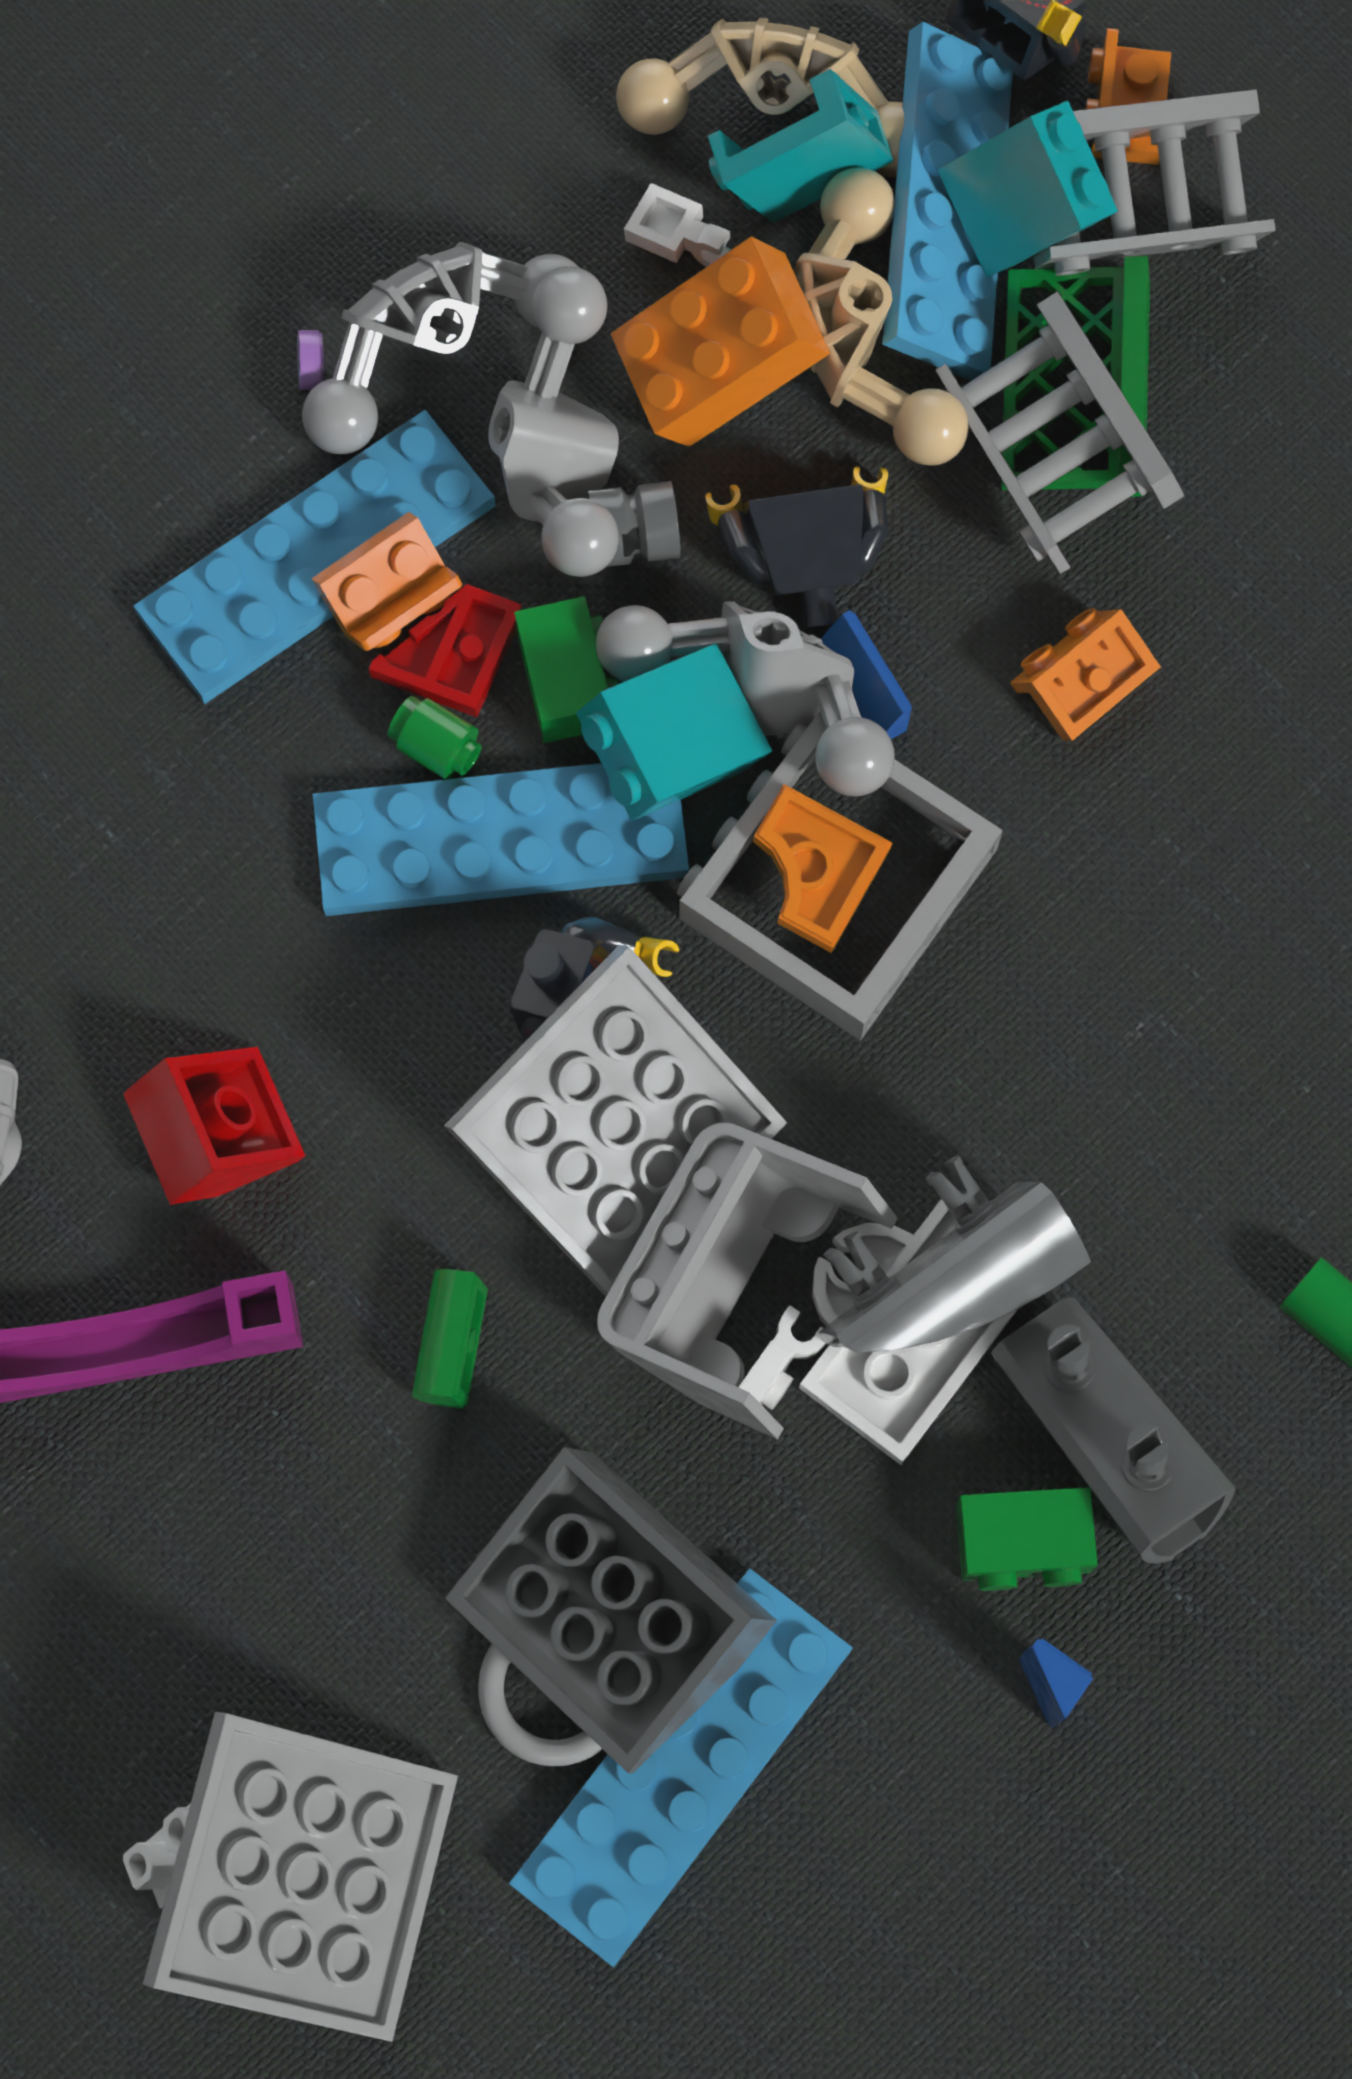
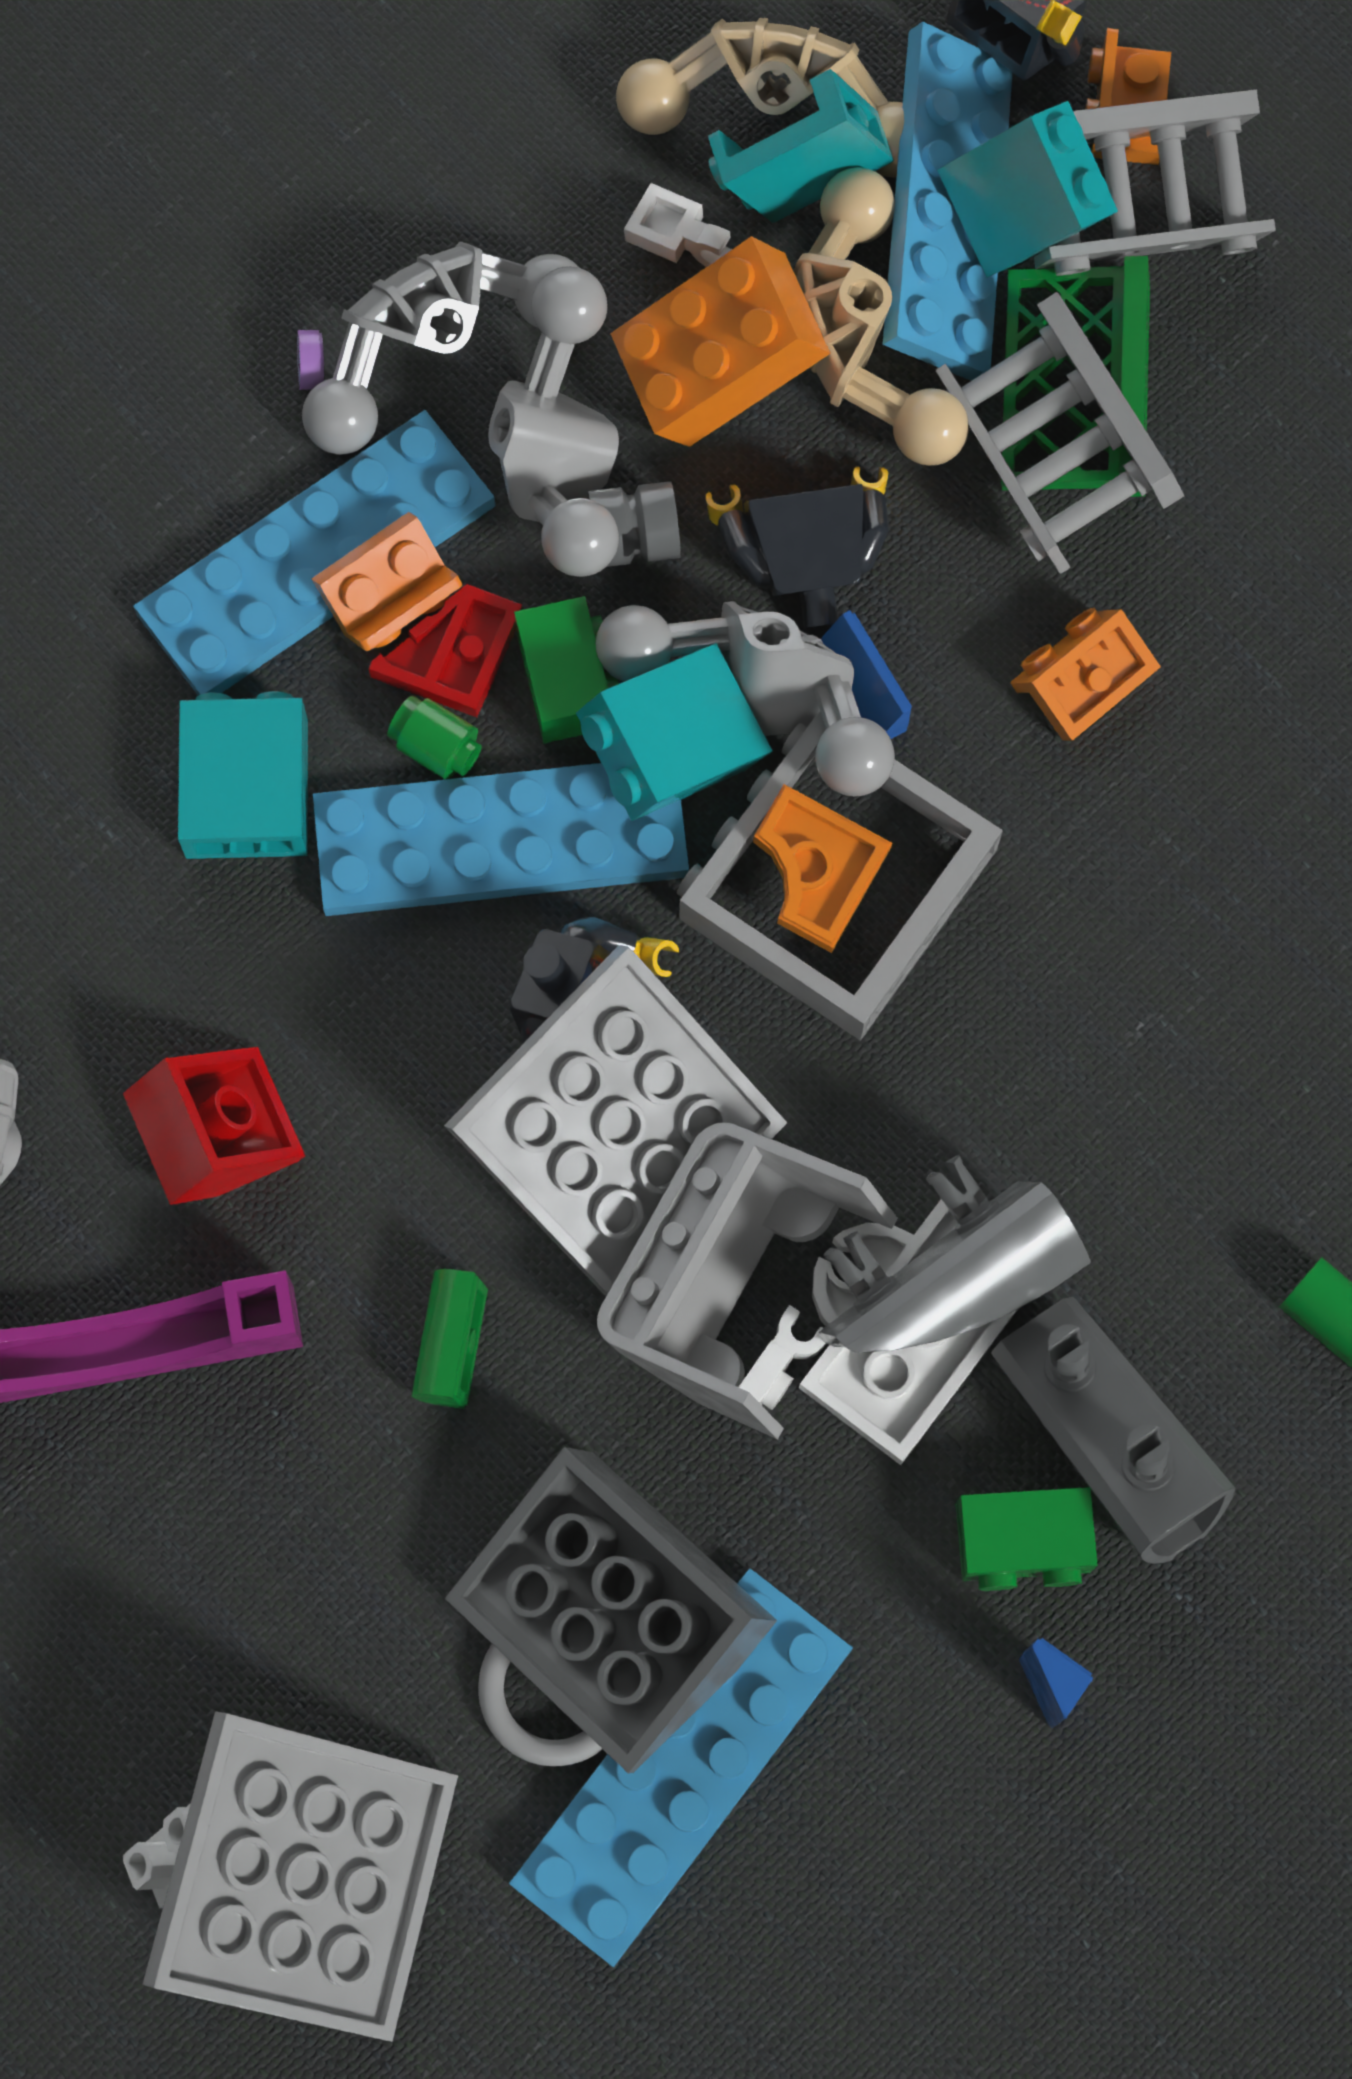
none -> teal brick [178,691,308,859]

